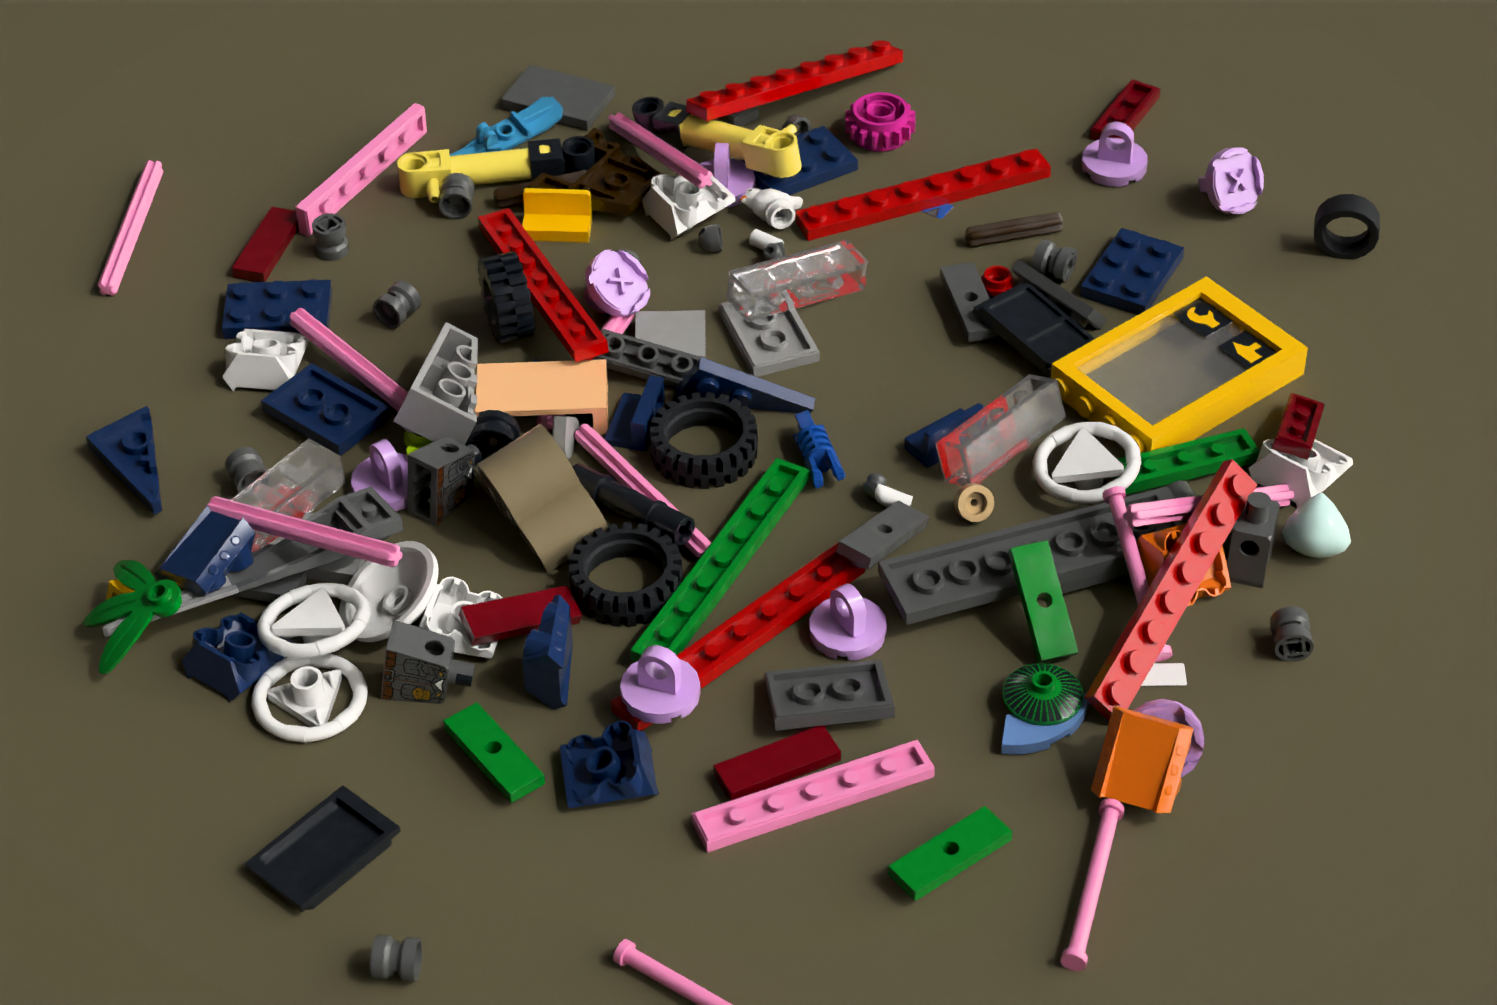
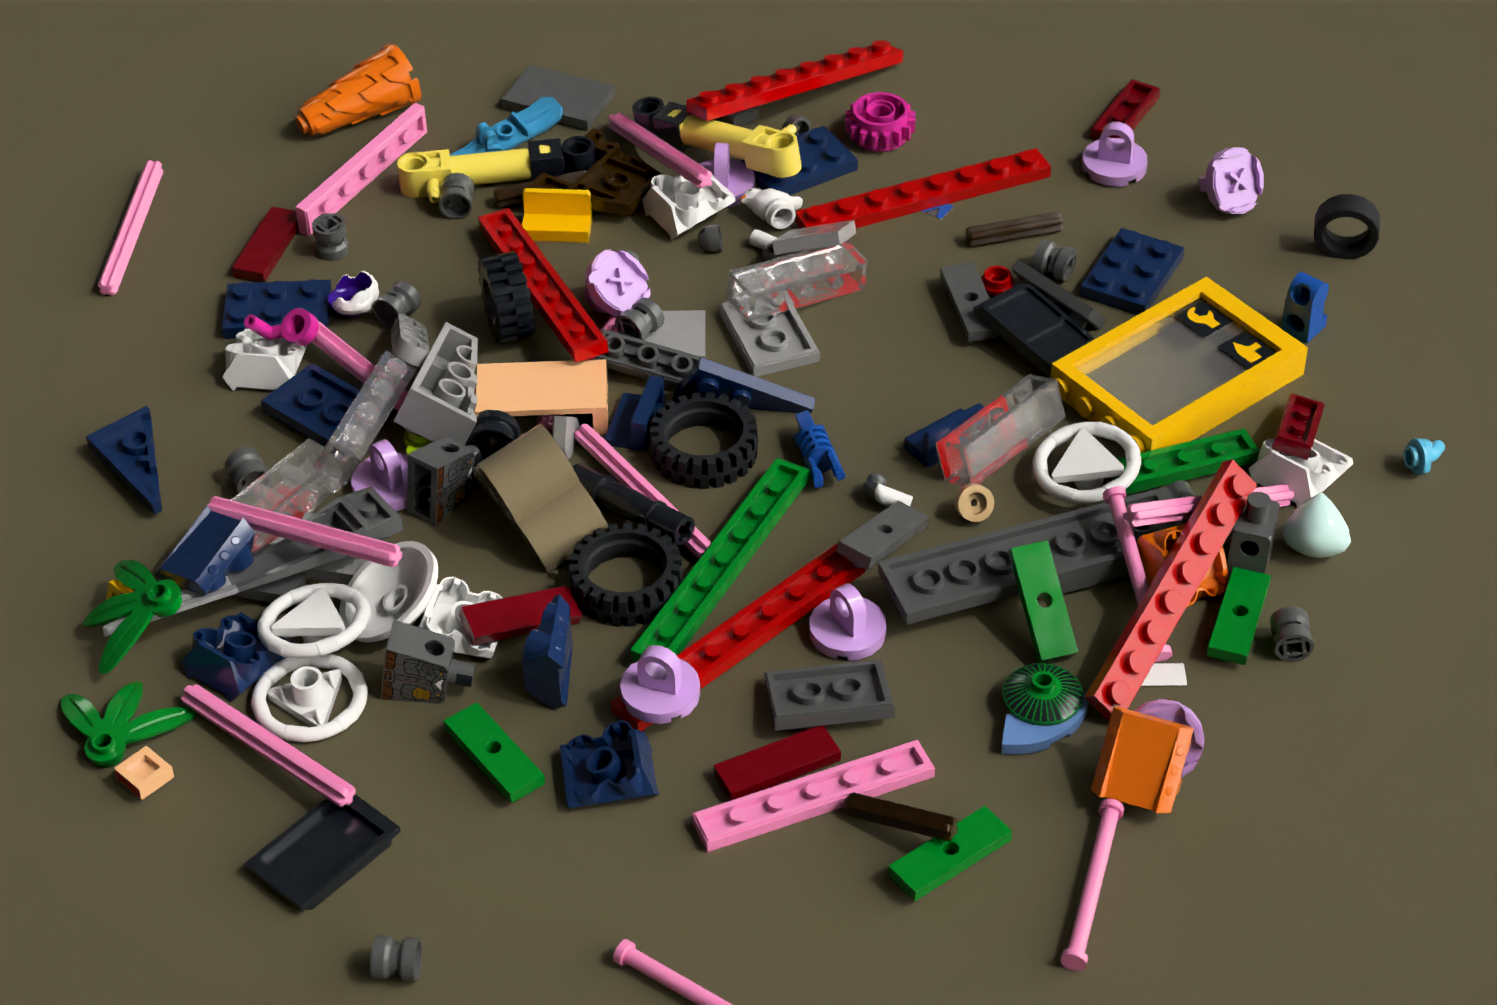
none -> green plant [61,681,196,768]
none -> light nougat plate [114,746,174,800]
none -> bright pink axle [181,684,356,807]
none -> dark pink plate [244,308,319,346]
none -> orange cone [295,43,422,136]
none -> clear brick [313,350,417,486]
none -> hair [328,271,379,317]
none -> light grey beam [391,314,430,367]
none -> dark grey wheel [615,297,664,340]
none -> light grey tile [772,220,856,255]
none -> dark brown axle [844,792,958,841]
none -> green tile [1207,567,1272,665]
none -> blue leg [1281,272,1329,343]
none -> medium azure plate [1403,438,1445,475]

